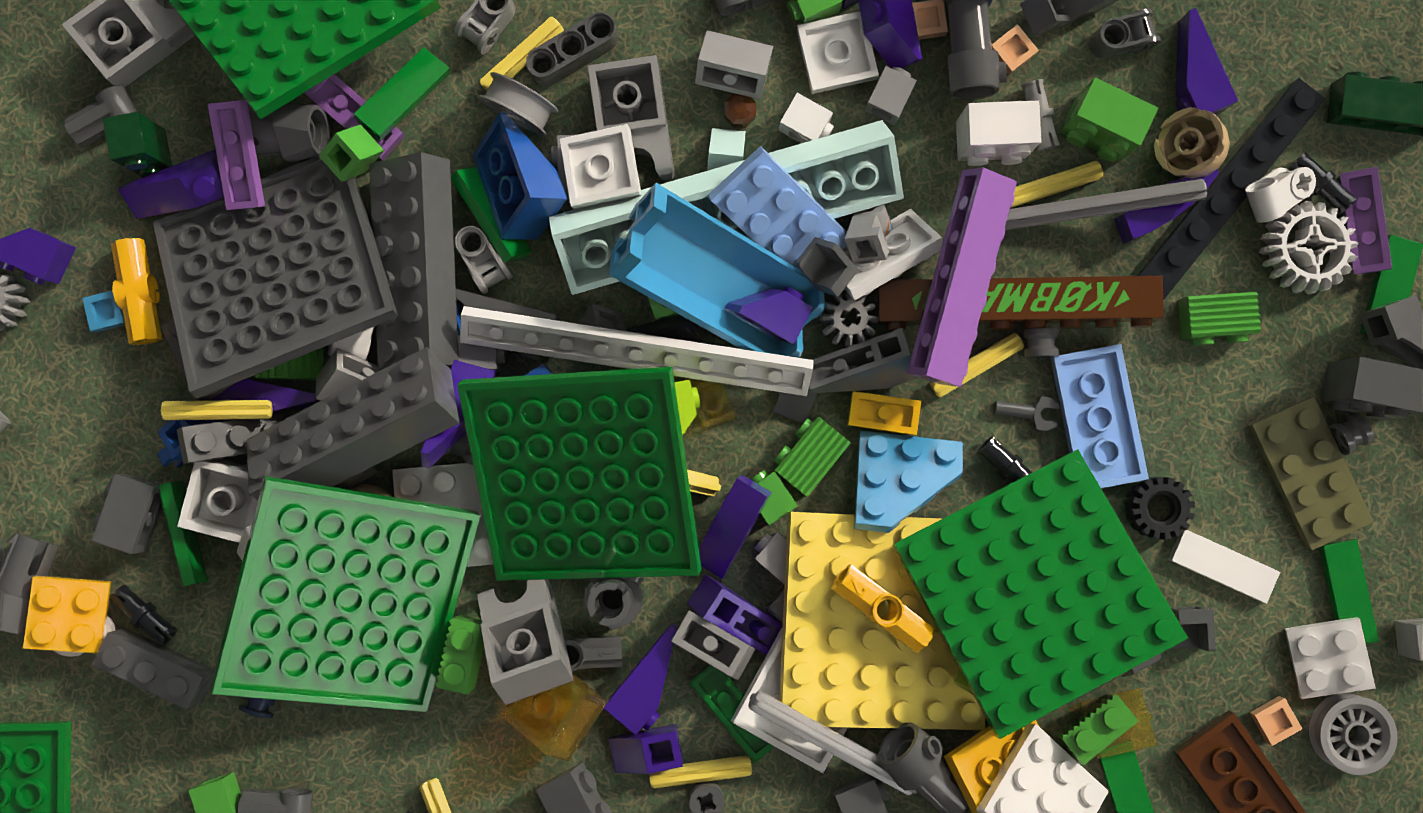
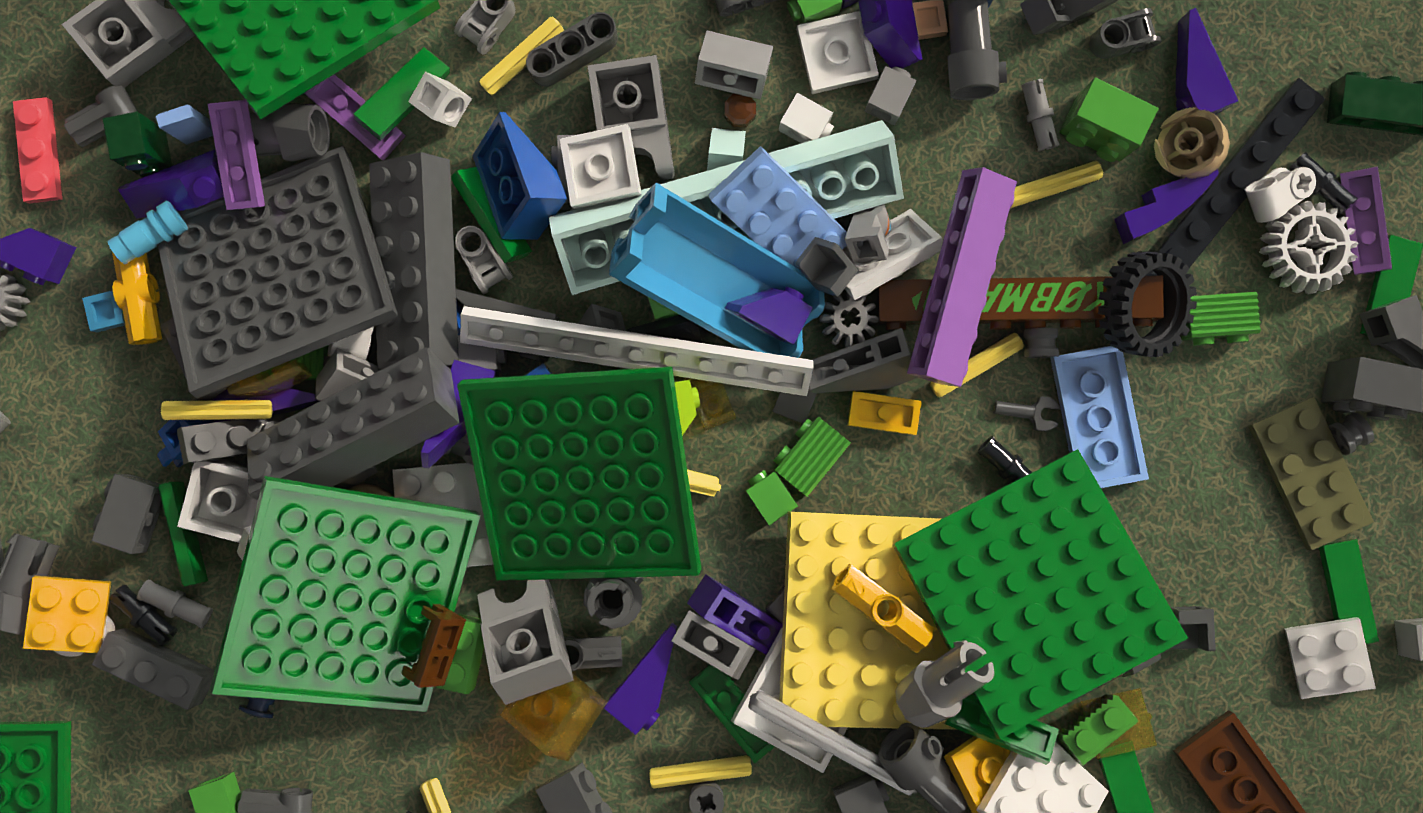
bright green brick [318,125,384,182] -> none
light grey wheel [478,72,558,136] -> none
dark purple slope [608,723,684,774] -> none
dark purple slope [699,475,772,579] -> none
light grey brick [754,531,787,584] -> none
dark azure plate [854,430,963,533] -> none
white brick [956,101,1041,166] -> none
light nougat plate [992,24,1039,75] -> none
light grey axle [1005,179,1207,230] -> none
black tyre [1125,477,1195,540] -> none
white tile [1168,529,1280,604] -> none
light nougat plate [1249,696,1302,746] -> none
light grey wheel [1309,693,1398,775] -> none
none -> coral plate [13,97,62,204]
none -> medium azure axle [107,200,188,264]
none -> light grey pin [137,579,213,628]
none -> light blue tile [156,104,213,145]
none -> clear yellow slope [226,360,312,398]
none -> reddish brown hinge [401,604,466,688]
none -> white brick [408,72,472,128]
none -> light grey piece [895,640,994,728]
none -> green tile [944,694,1059,765]
none -> black tyre [1098,251,1197,357]

